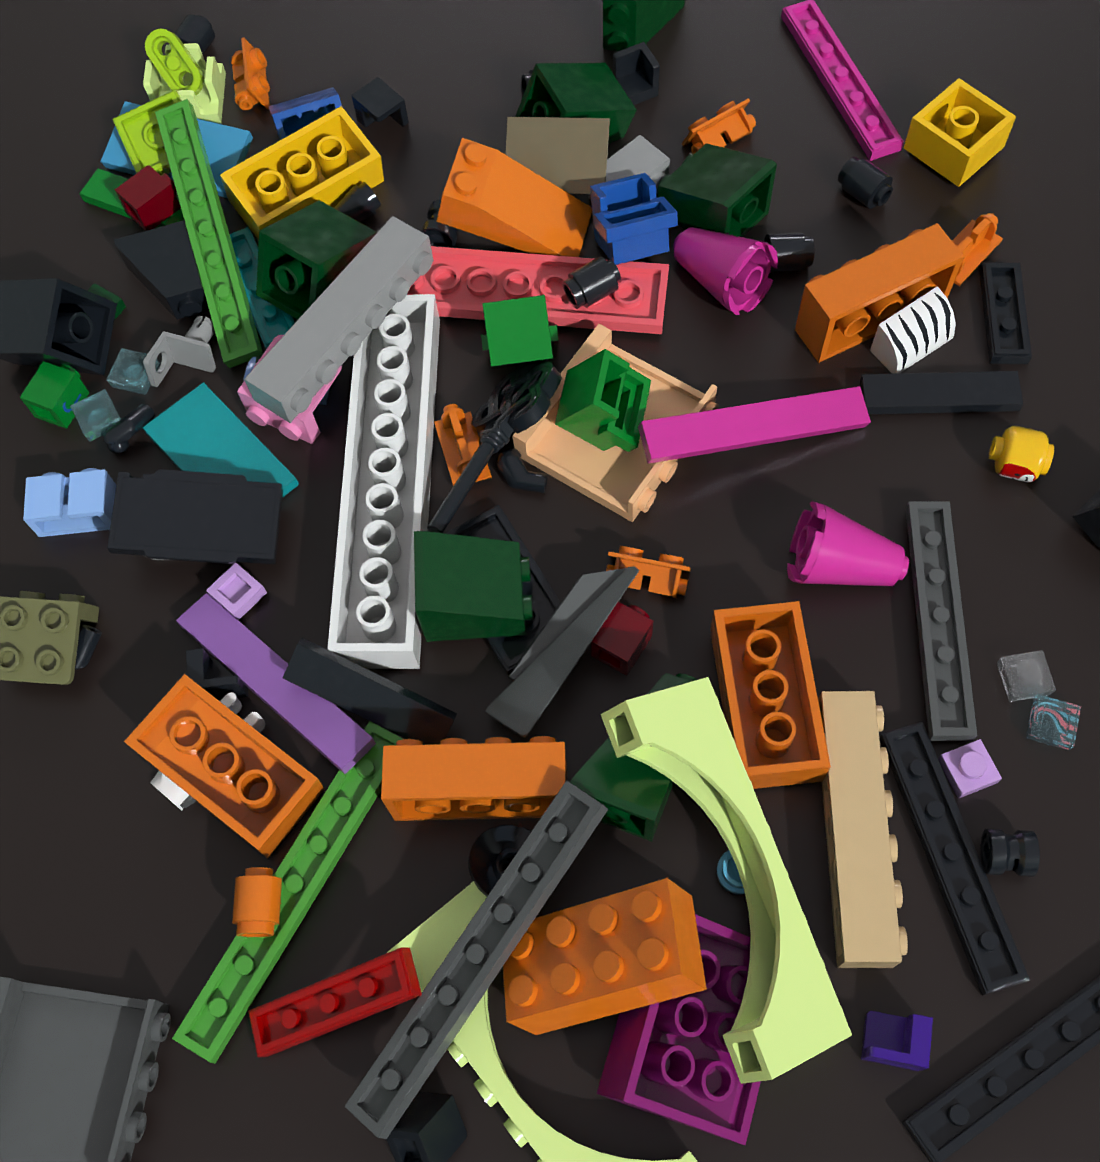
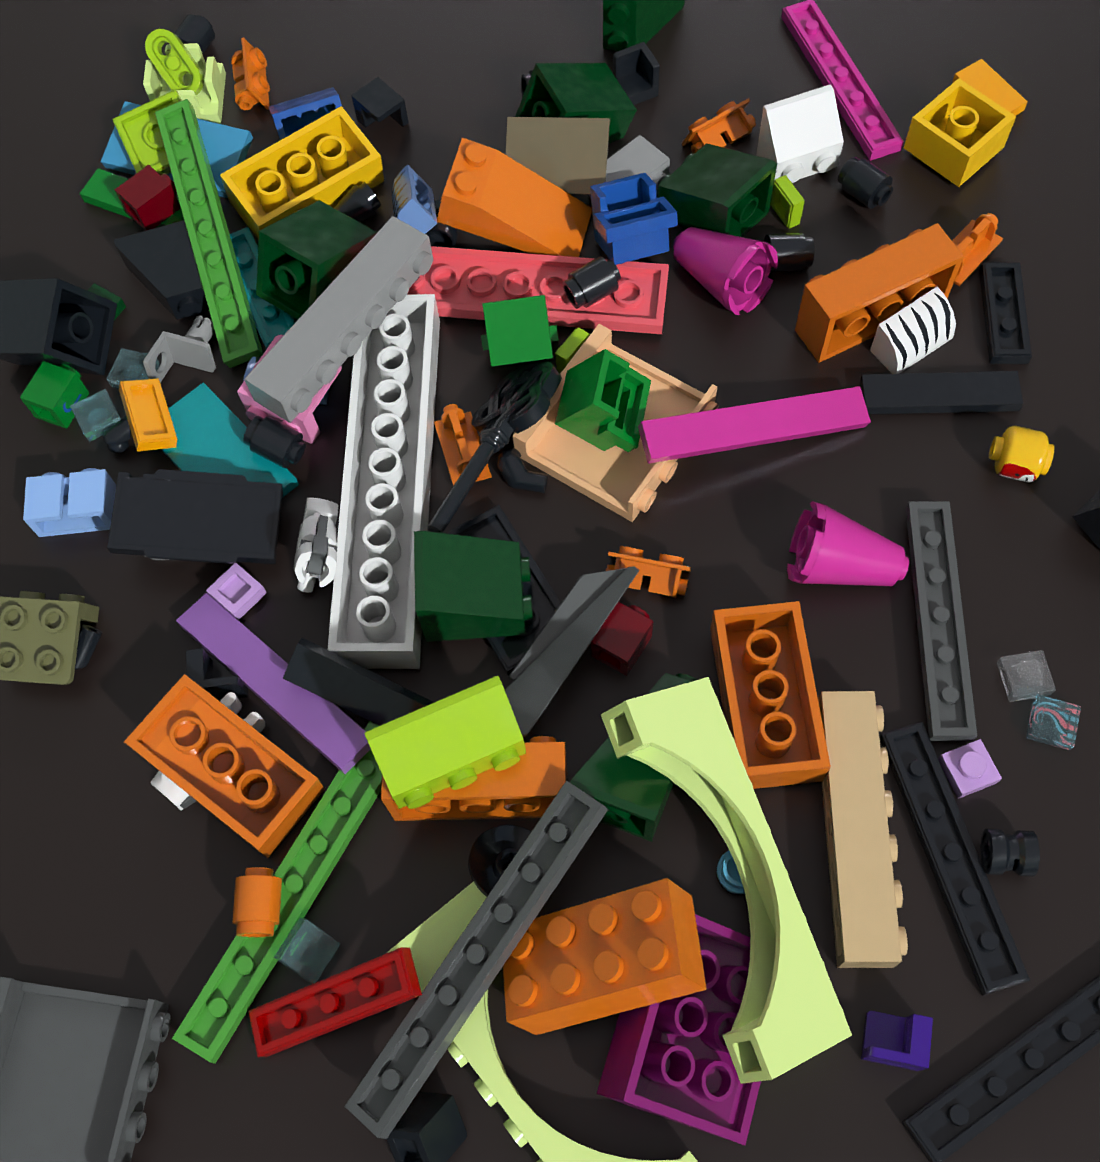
none -> light orange tile [119,378,178,452]
none -> black brick [243,416,306,468]
none -> clear light blue plate [273,918,341,984]
none -> white piece [294,498,338,593]
none -> lime slope [364,676,526,809]
none -> medium blue brick [391,164,438,234]
none -> lime tile [555,327,589,373]
none -> white slope [756,84,844,183]
none -> lime tile [770,175,805,229]
none -> light orange tile [952,59,1028,116]

